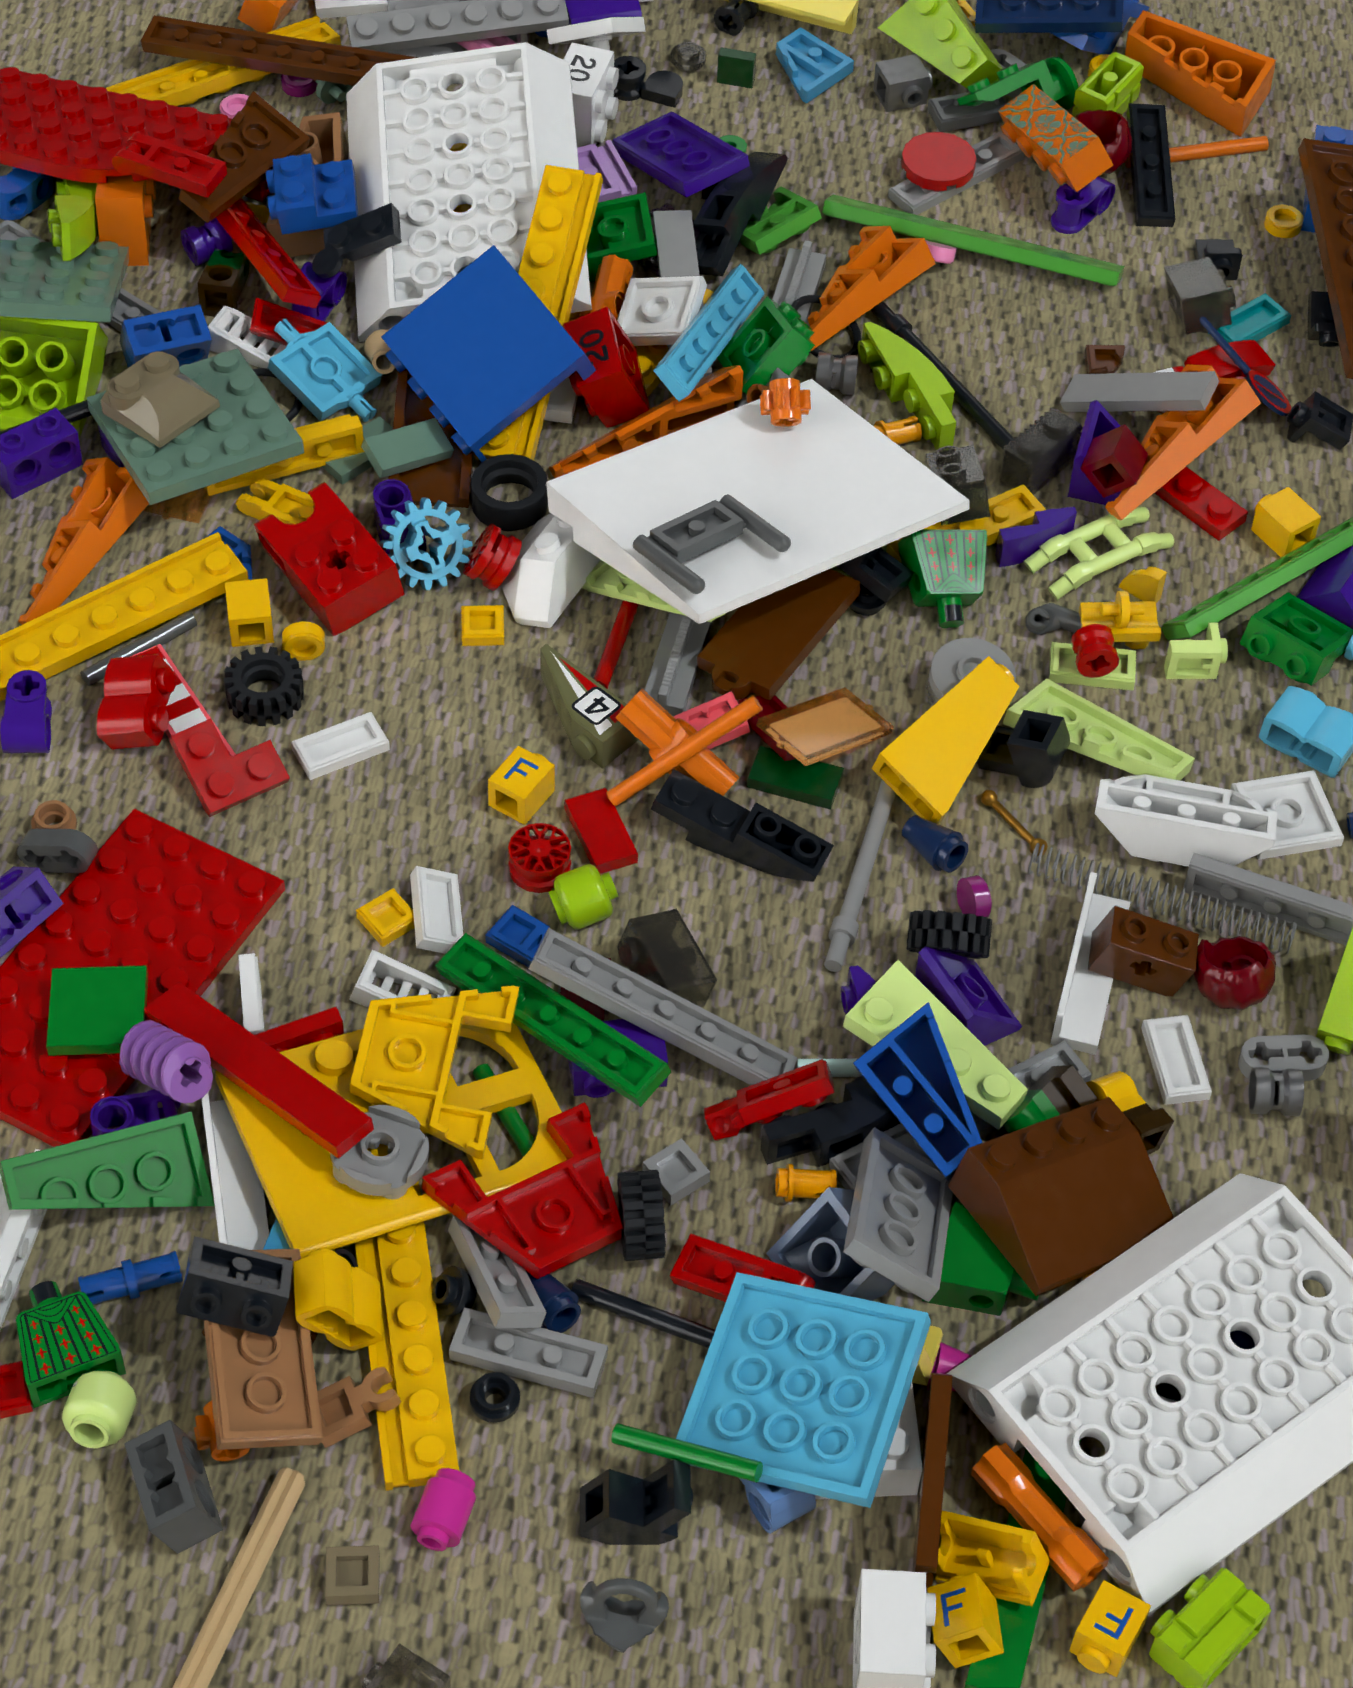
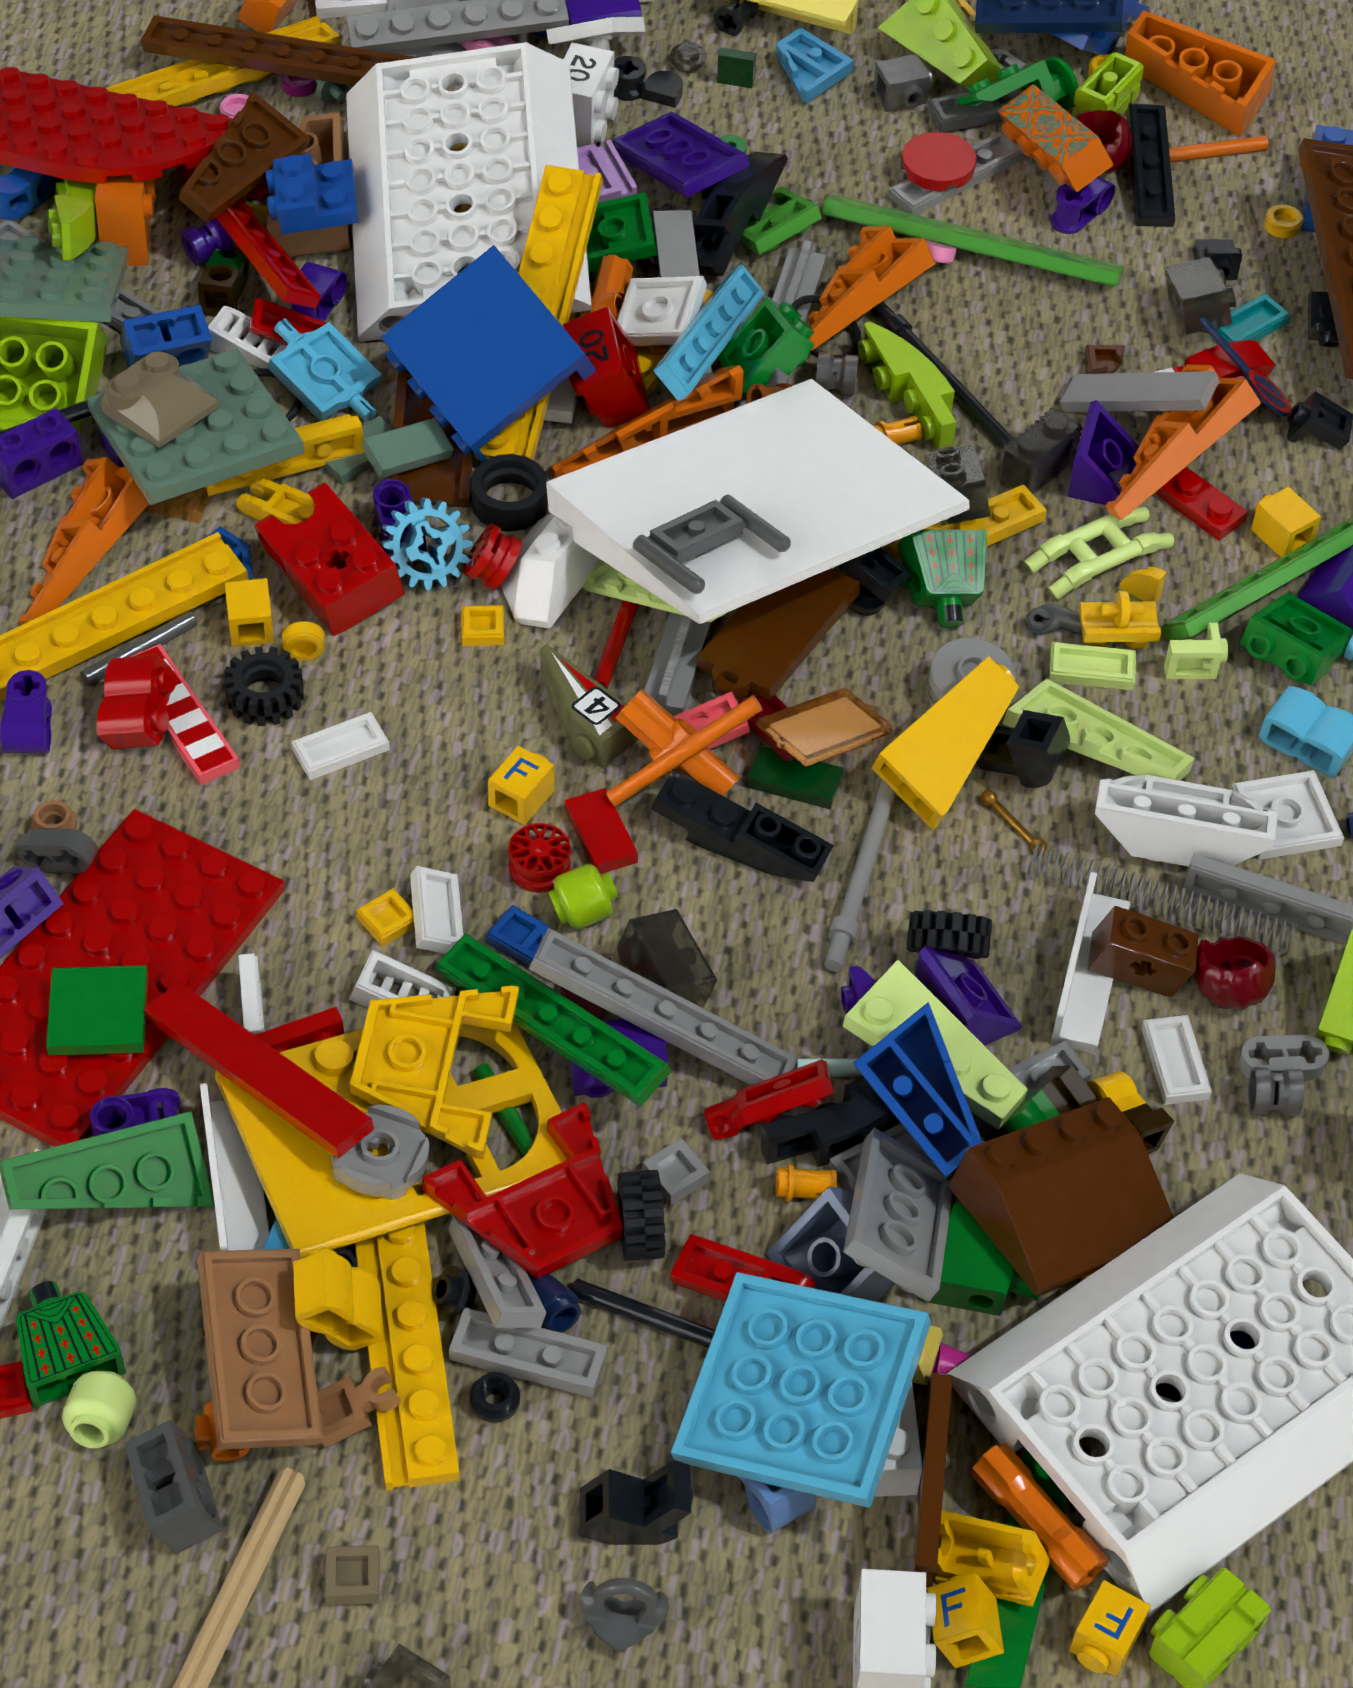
blue pin [78,1251,183,1305] -> none
red plate [112,133,227,198] -> none
medium lavender piece [119,1020,213,1103] -> none
red plate [169,718,290,817] -> none
black bracket [176,1236,293,1337] -> none
black hinge [312,203,402,279] -> none
tan cone [364,329,395,374] -> none
dark pink brick [410,1468,476,1551] -> none
green bar [611,1423,763,1483] -> none
orange gear [760,378,811,427] -> none
dark blue cone [902,815,968,873] -> none
magenta tile [957,875,992,918] -> none
dark purple slope [995,506,1077,567] -> none
red wheel [1071,624,1119,678] -> none
dark red brick [1080,424,1148,498] -> none

